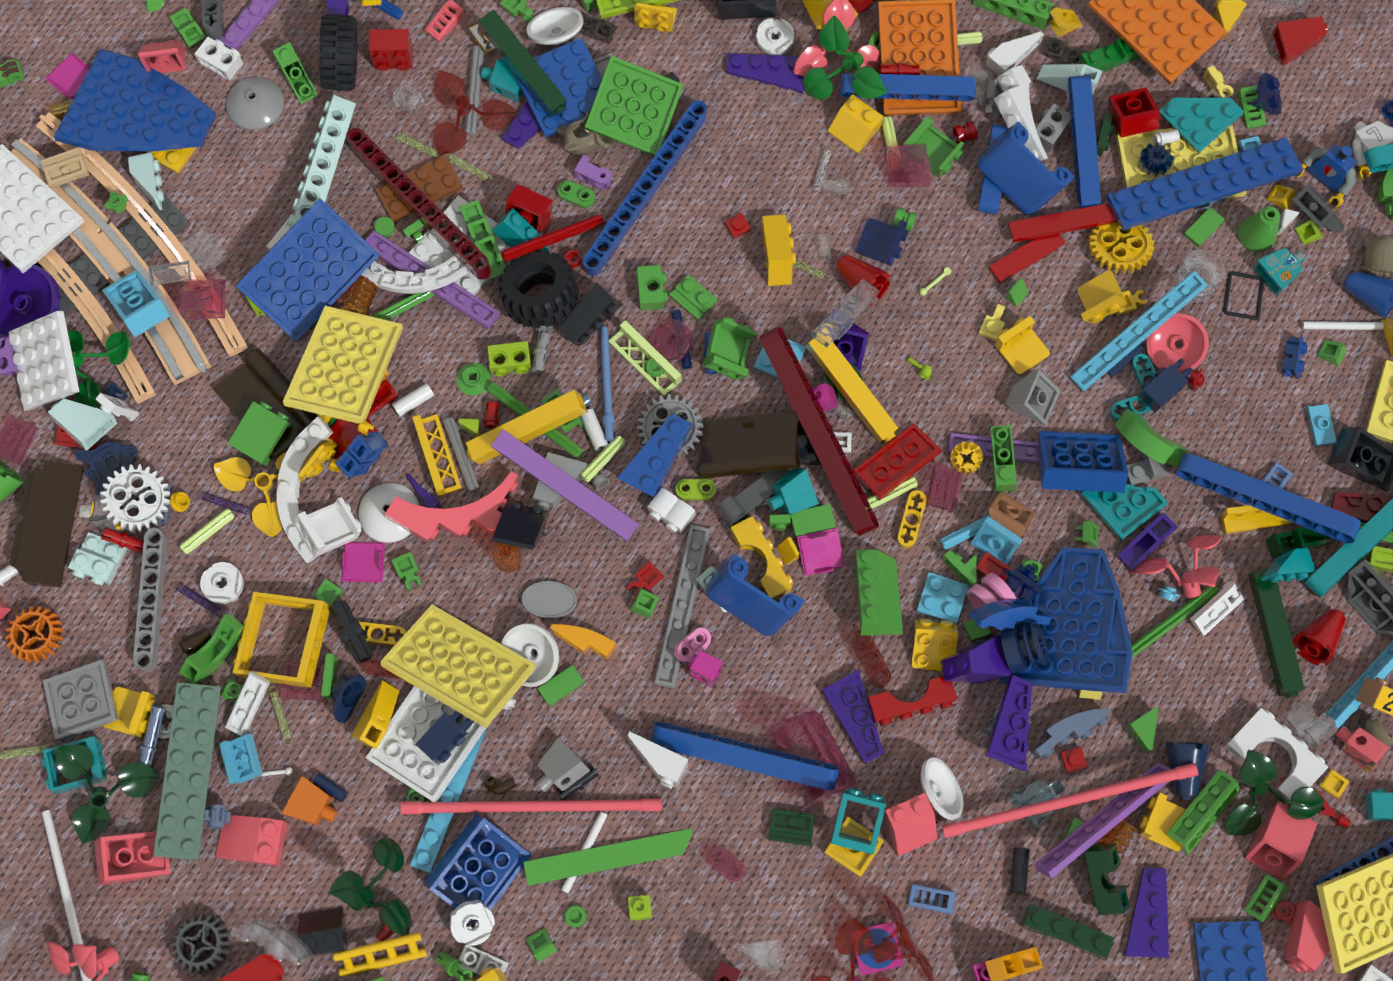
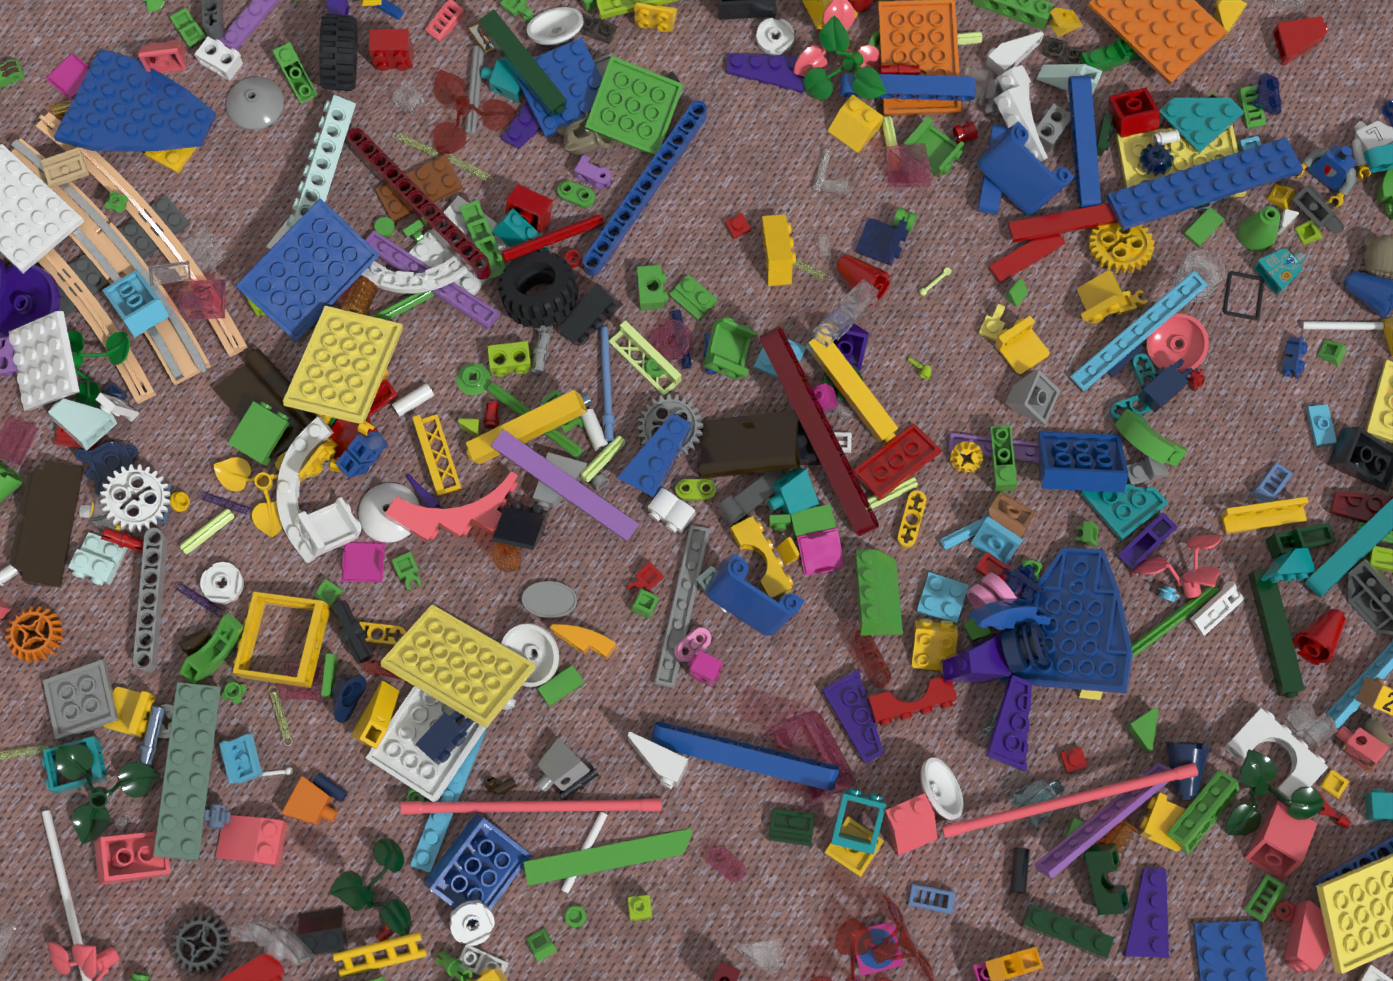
light aqua slope [128,152,164,210] -> none
white tile [225,671,271,736] -> none
light grey axle [443,417,479,493] -> none
clear pink plate [926,464,963,512] -> none
bright green slope [942,550,977,588] -> none
sand blue slope [1032,709,1111,760] -> none
blue beam [1176,453,1361,543] -> none
light yellow plate [1203,65,1234,98] -> none

